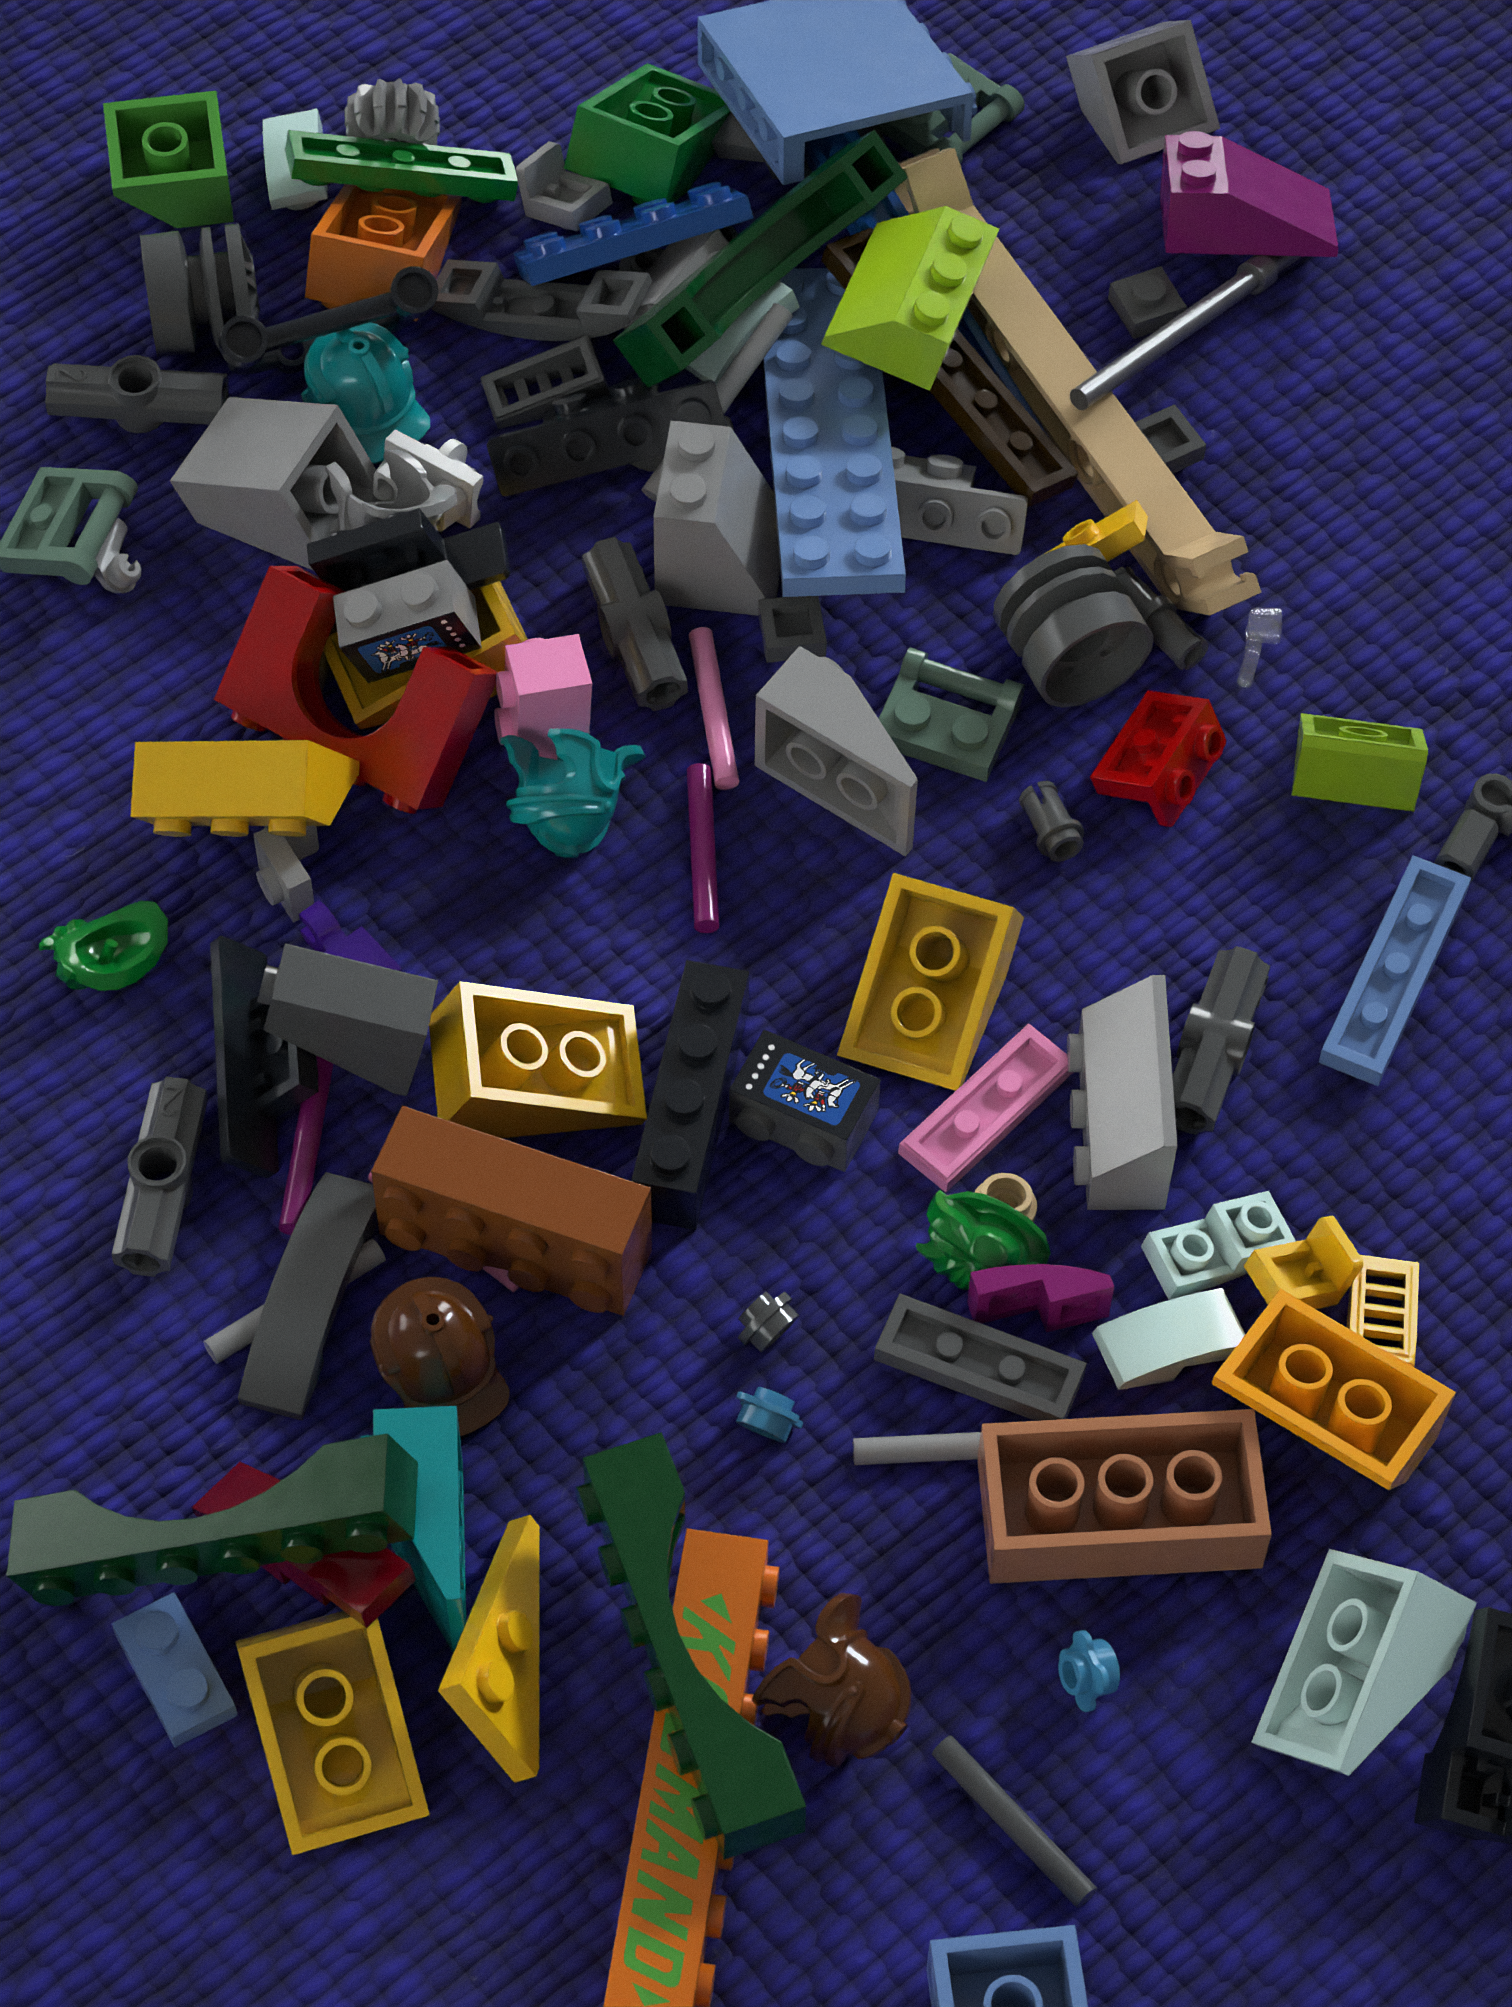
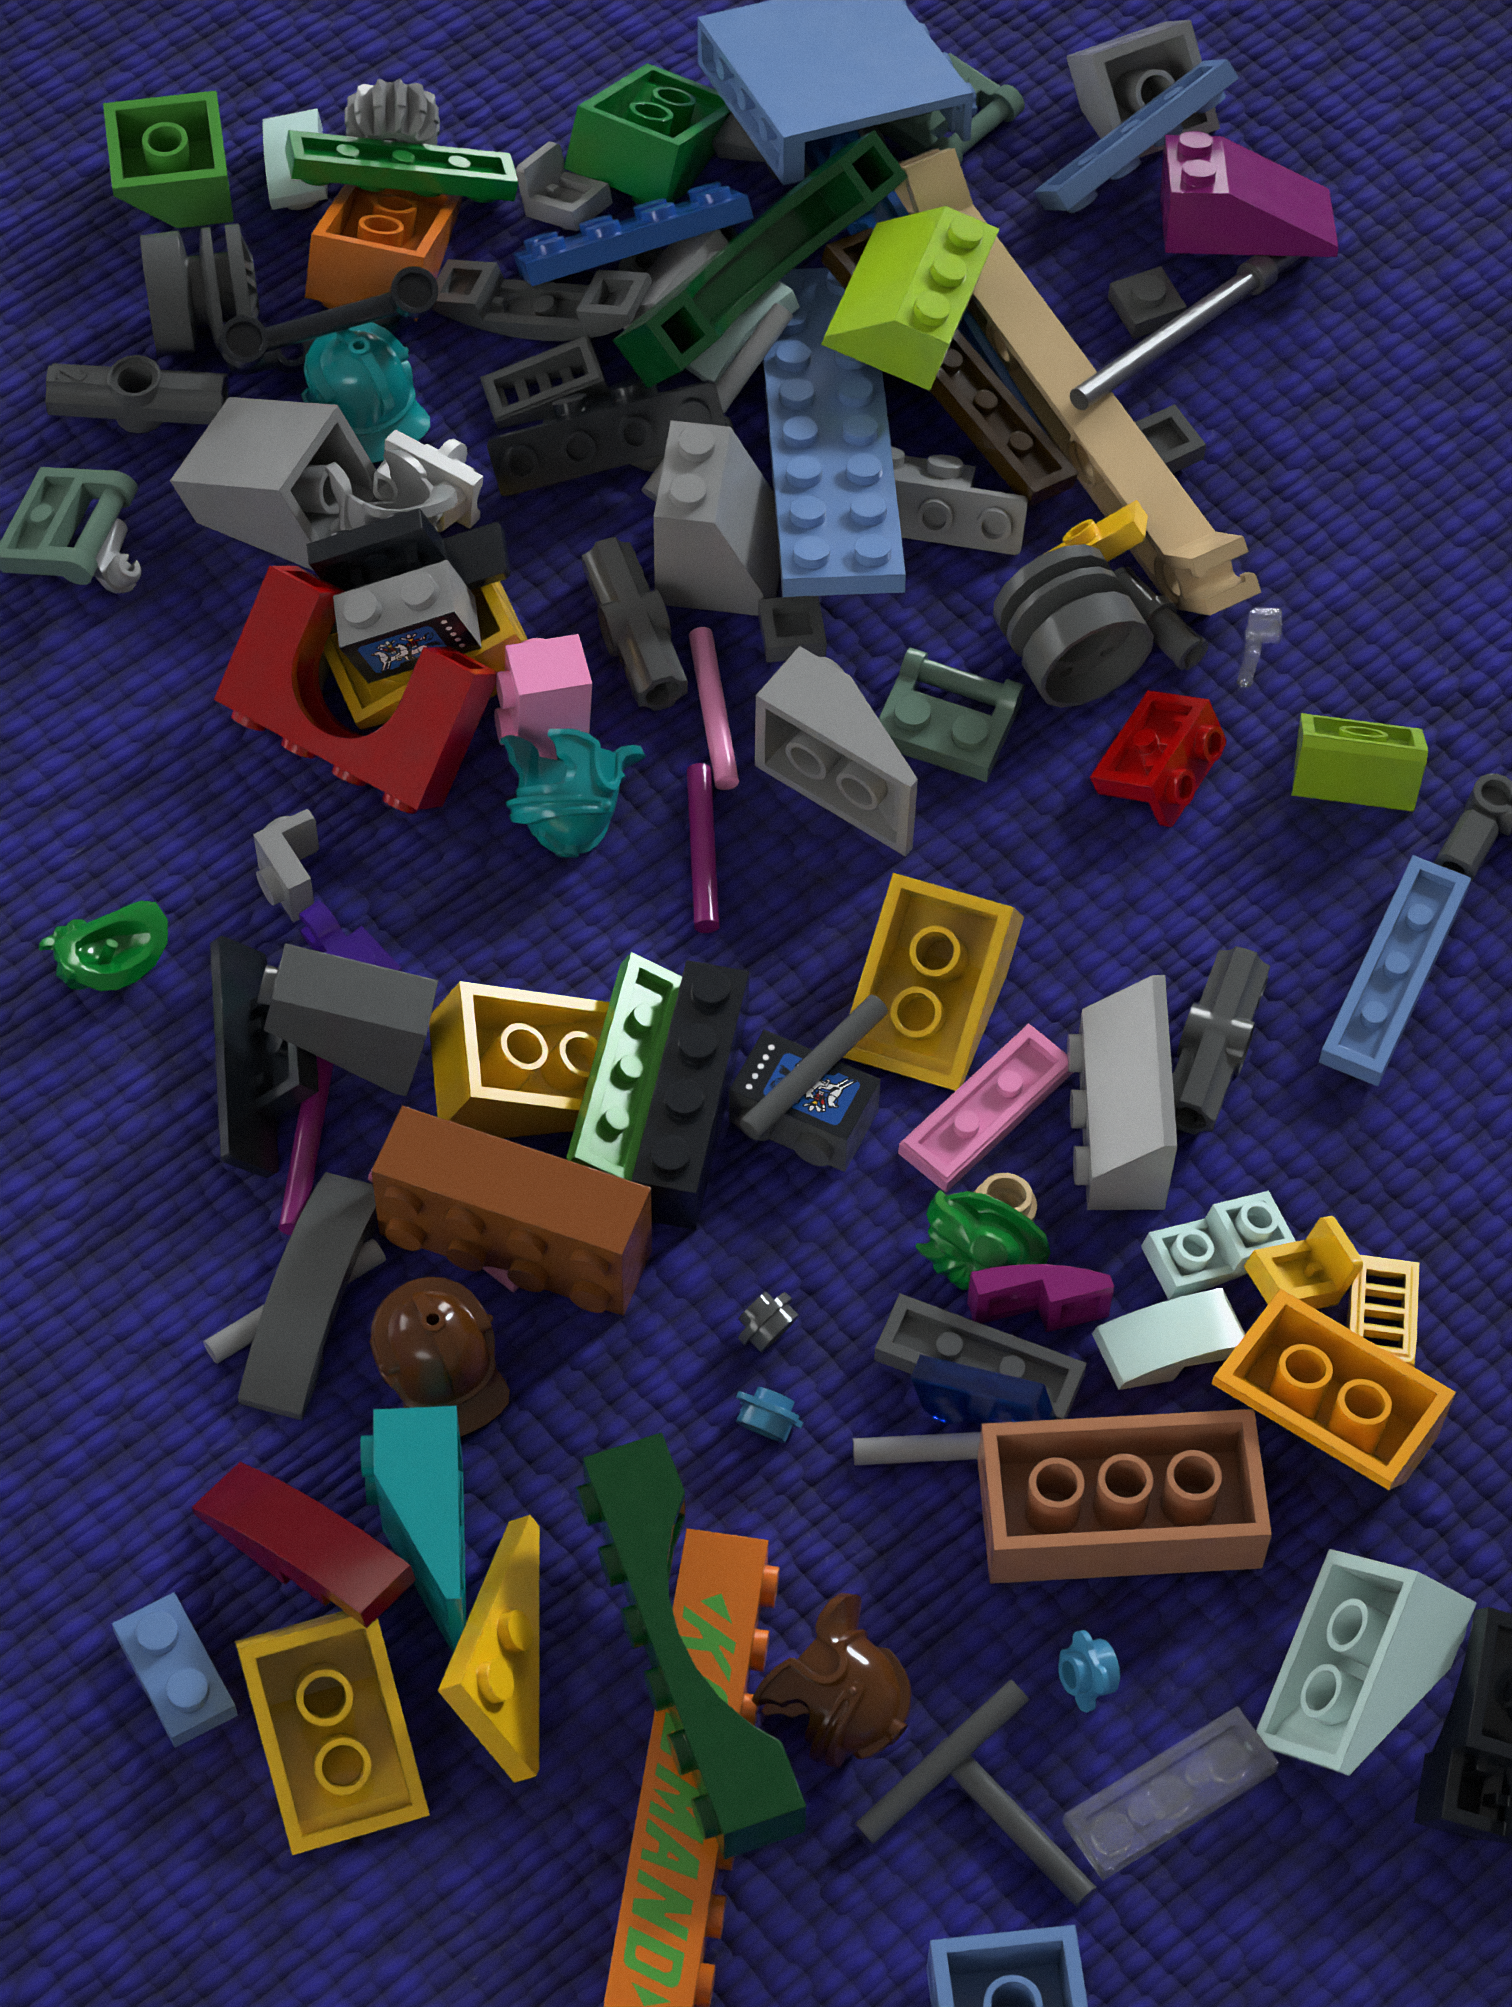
dark green arch [7,1433,418,1606] -> none
dark grey piece [112,1077,208,1277] -> none
yellow slope [130,740,360,837] -> none
dark grey pin [1019,781,1084,862] -> none
none -> bright green plate [566,952,682,1181]
none -> dark grey bar [739,995,888,1140]
none -> dark grey bar [854,1679,1029,1844]
none -> clear blue plate [911,1354,1057,1425]
none -> medium blue plate [1033,59,1239,213]
none -> clear plate [1062,1706,1279,1881]

